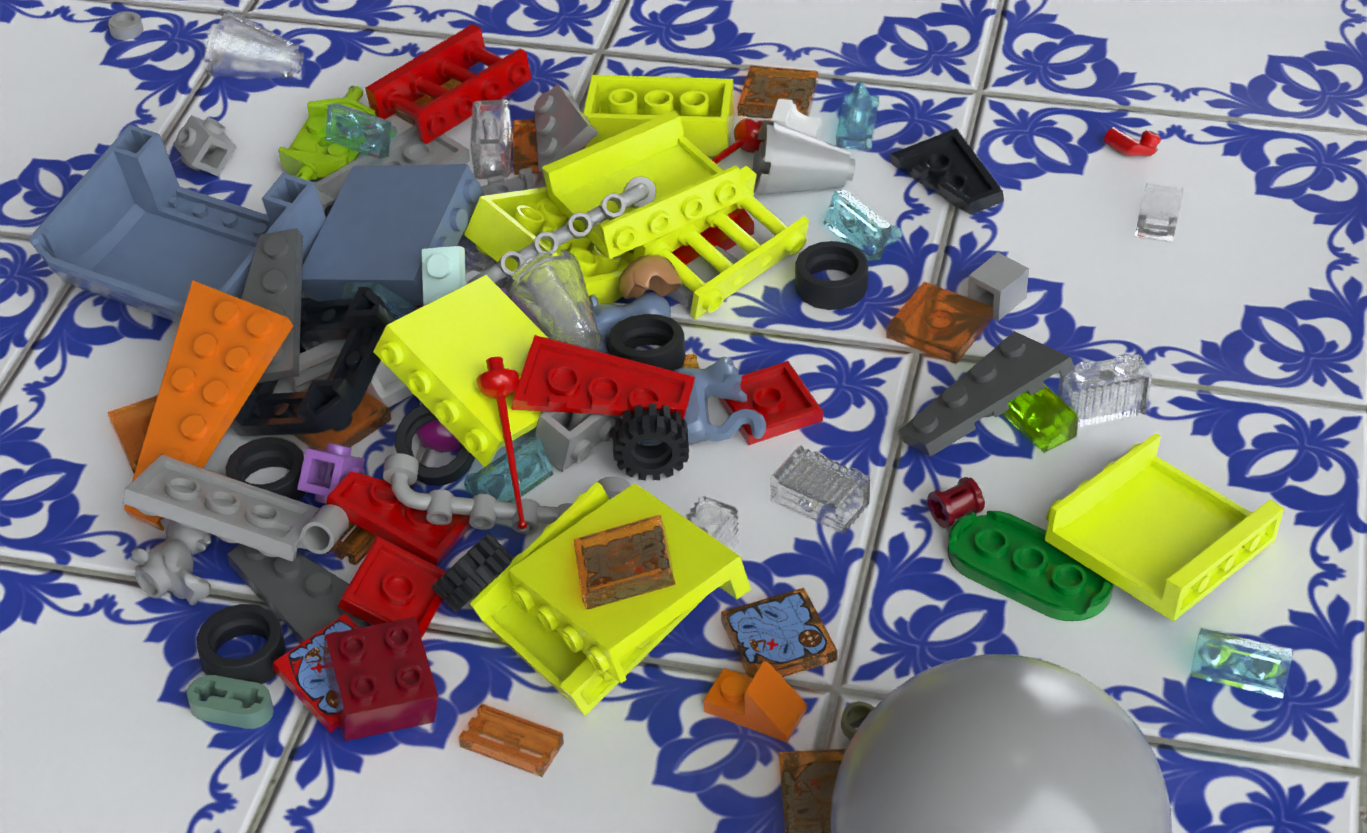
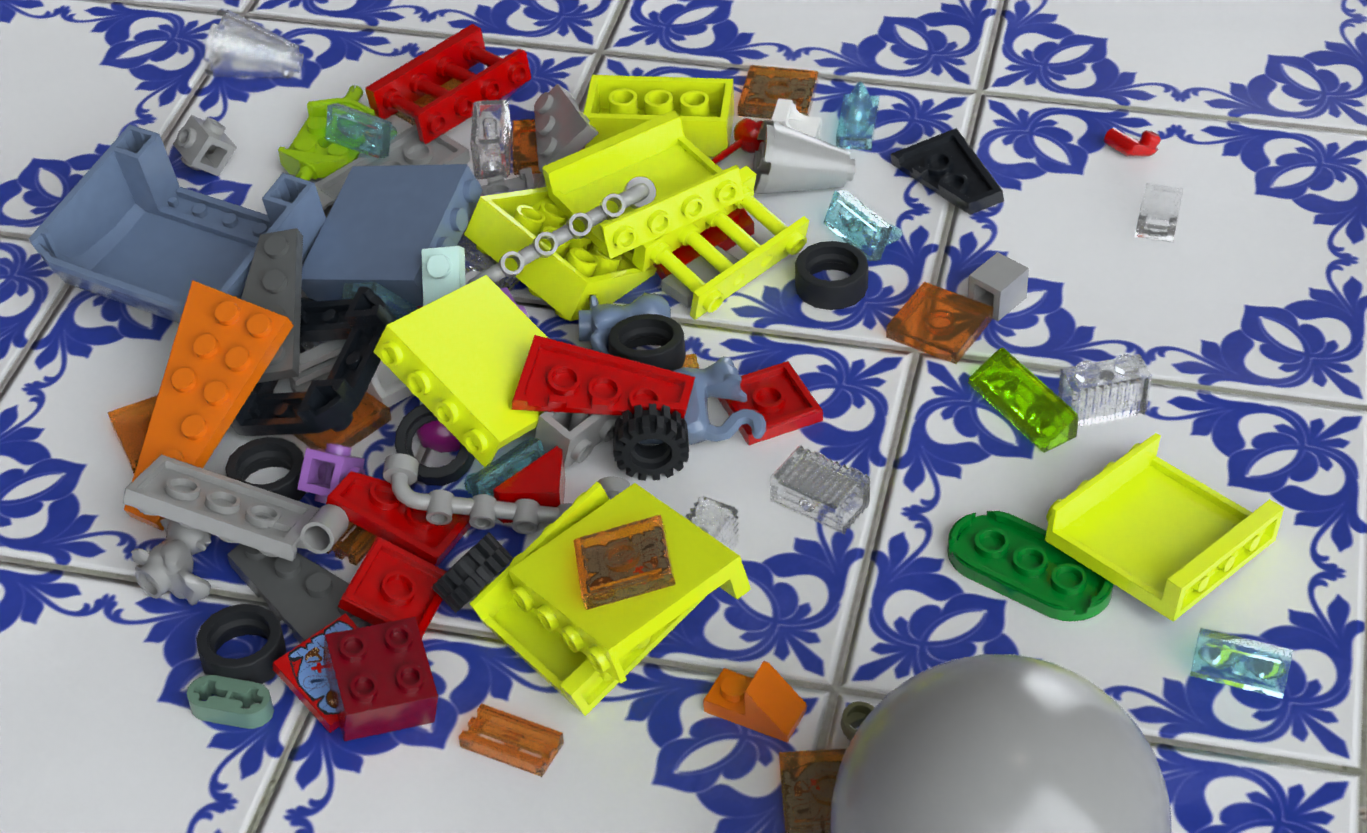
light grey tile [108,11,143,40] -> none
red sword [476,357,527,529] -> none
clear cone [505,250,602,351] -> none
medium nougat hair [619,254,683,300] -> none
tile [721,588,838,678] -> none
dark grey wing [899,331,1075,457] -> none
dark red bush [927,477,985,528] -> none
none -> red slope [493,446,566,523]

